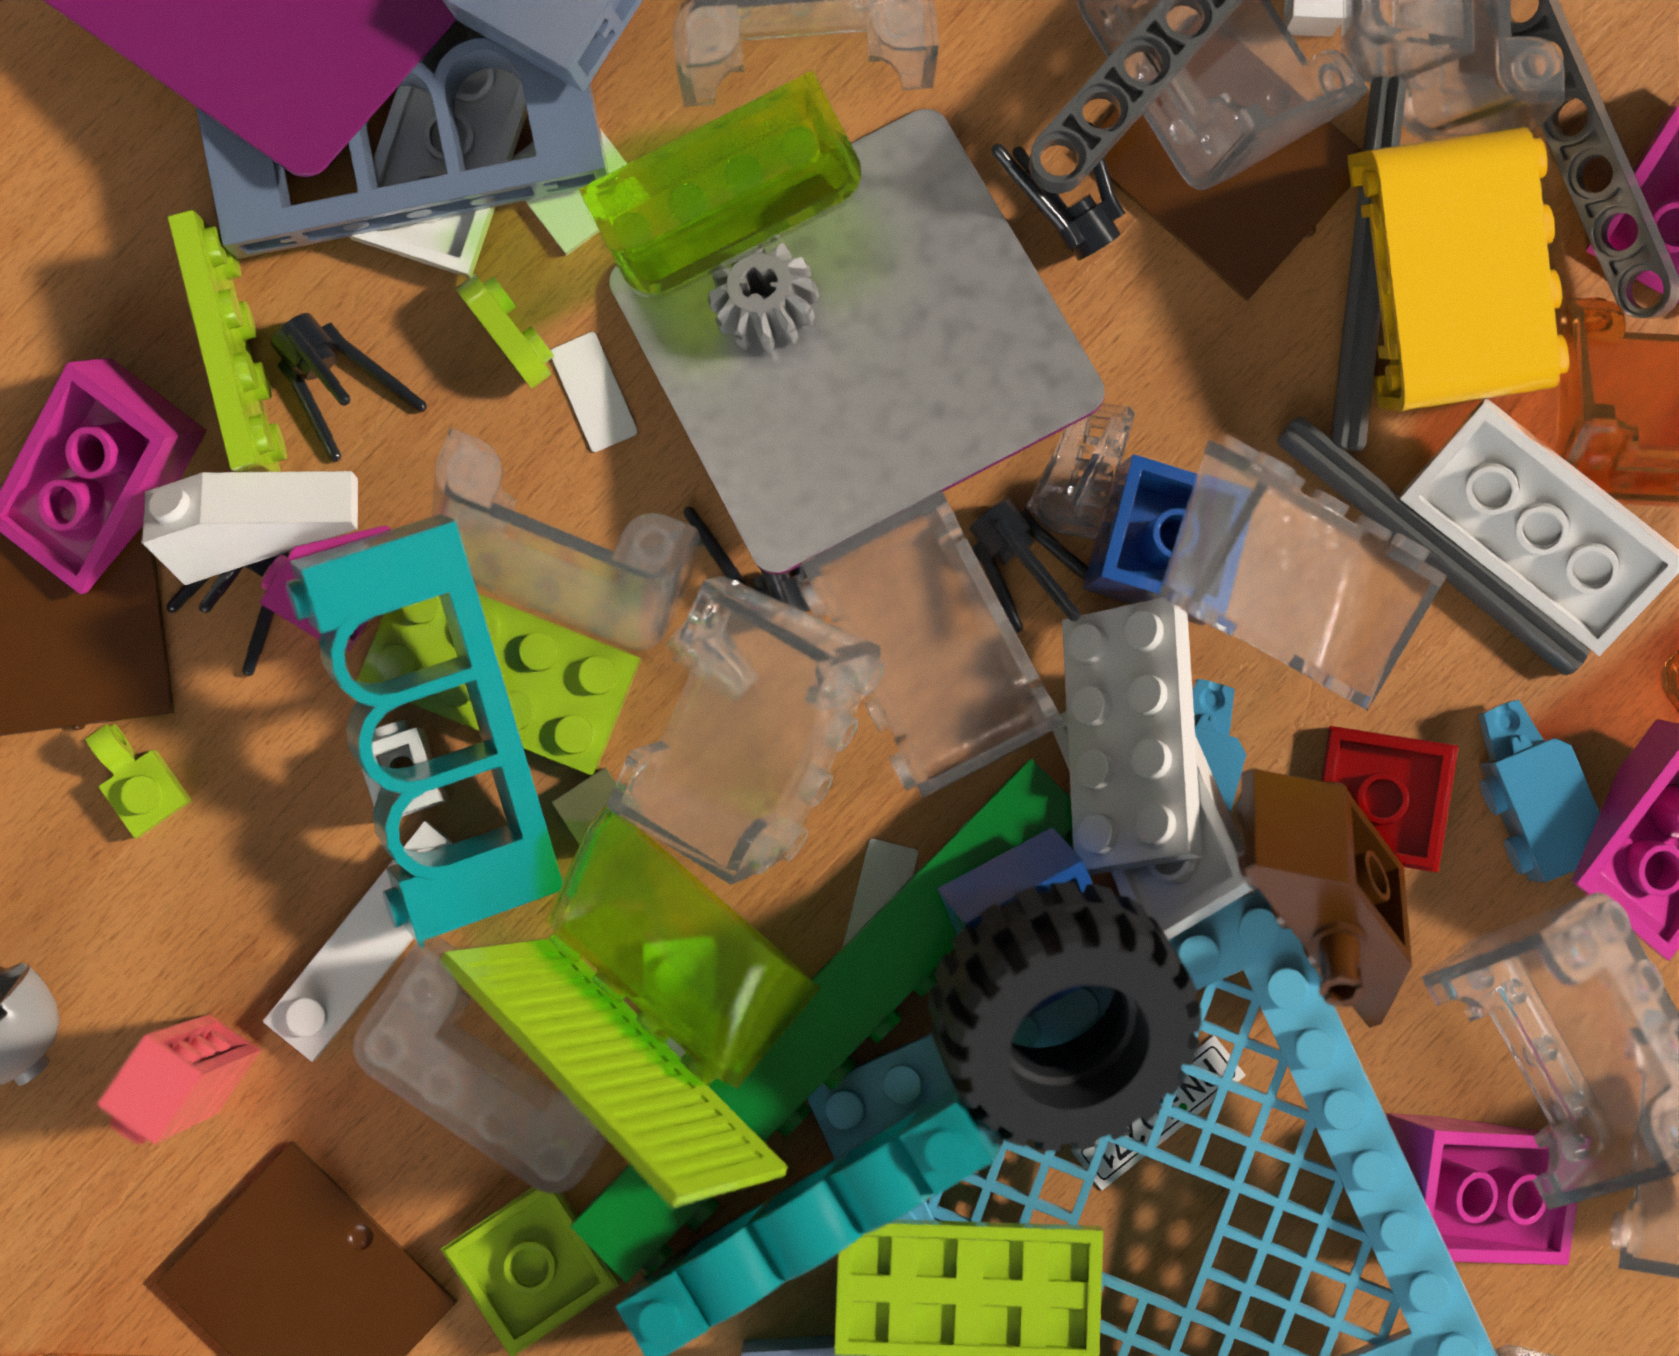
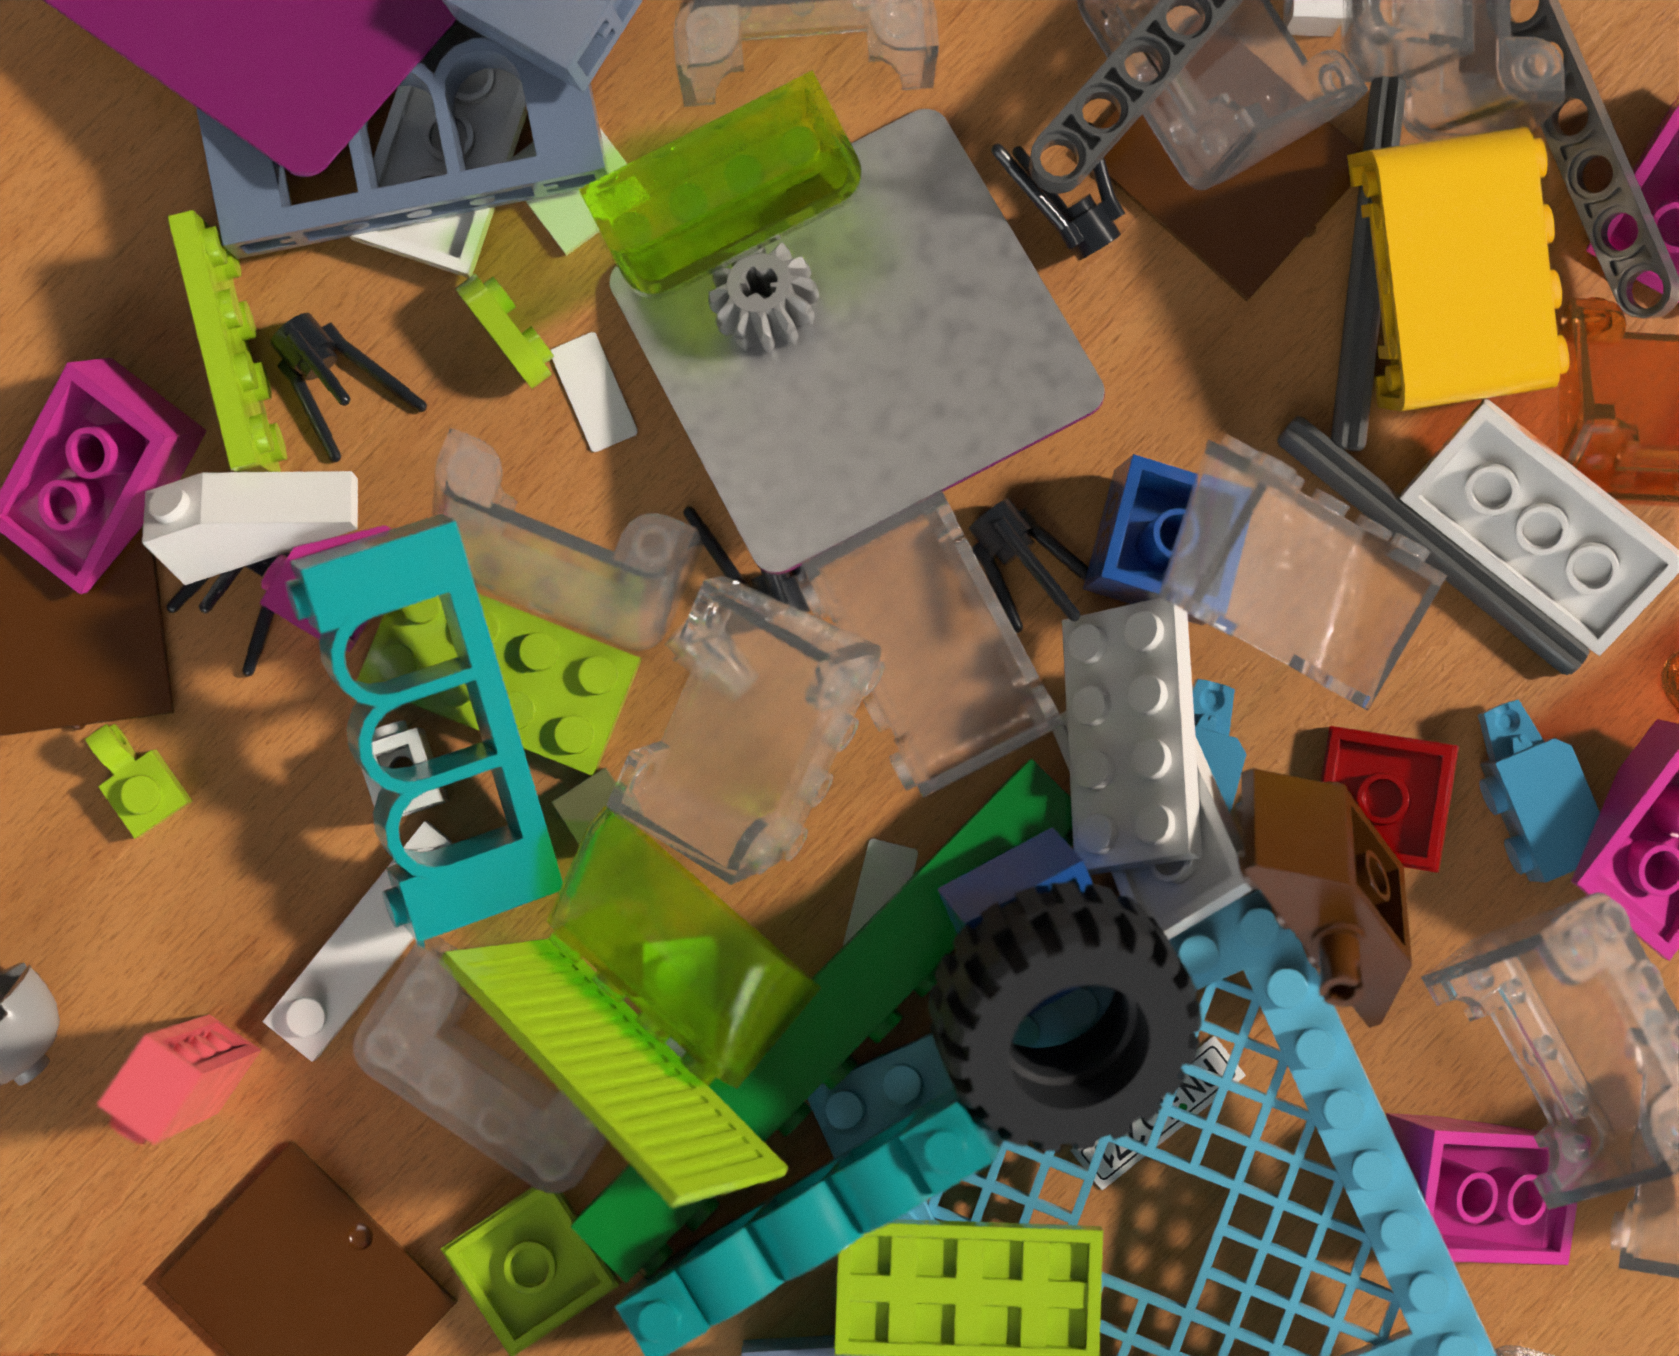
clear slope [1026,403,1135,539] -> none

